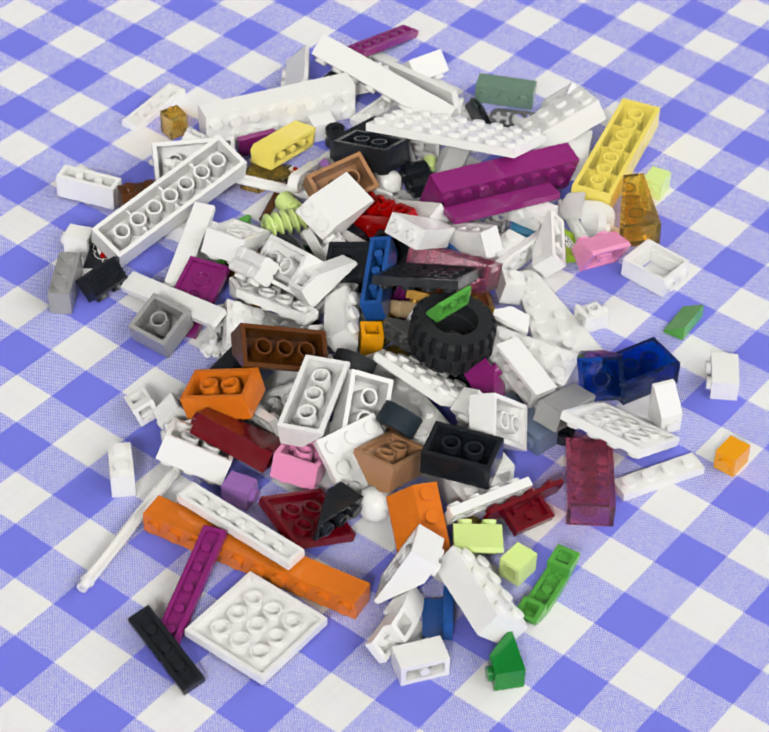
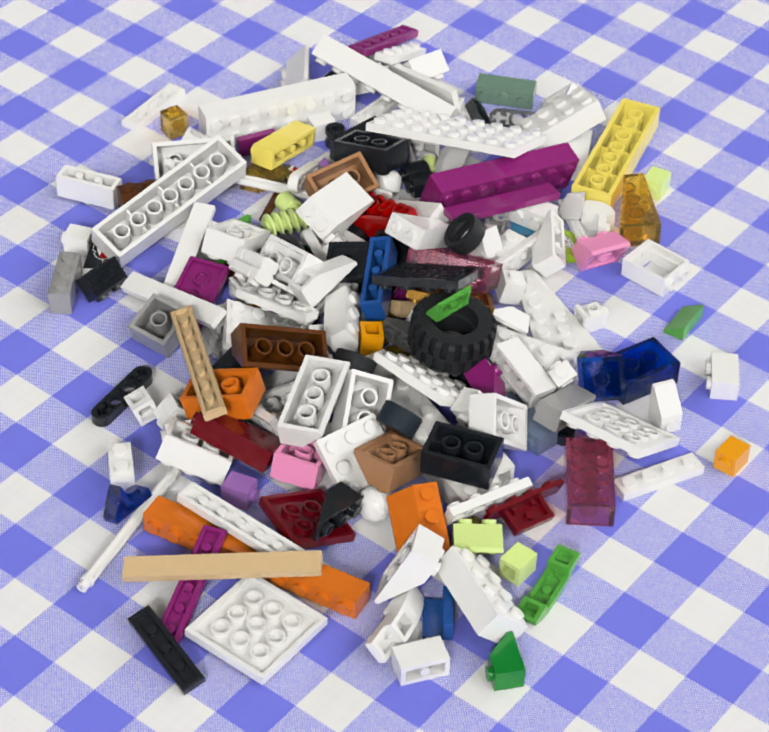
none -> black beam [91,366,153,427]
none -> clear blue slope [103,484,153,524]
none -> tan tile [122,550,323,582]
none -> tan tile [170,305,228,422]
none -> white plate [374,42,426,65]
none -> black tyre [444,213,486,256]
none -> white brick [546,360,577,391]

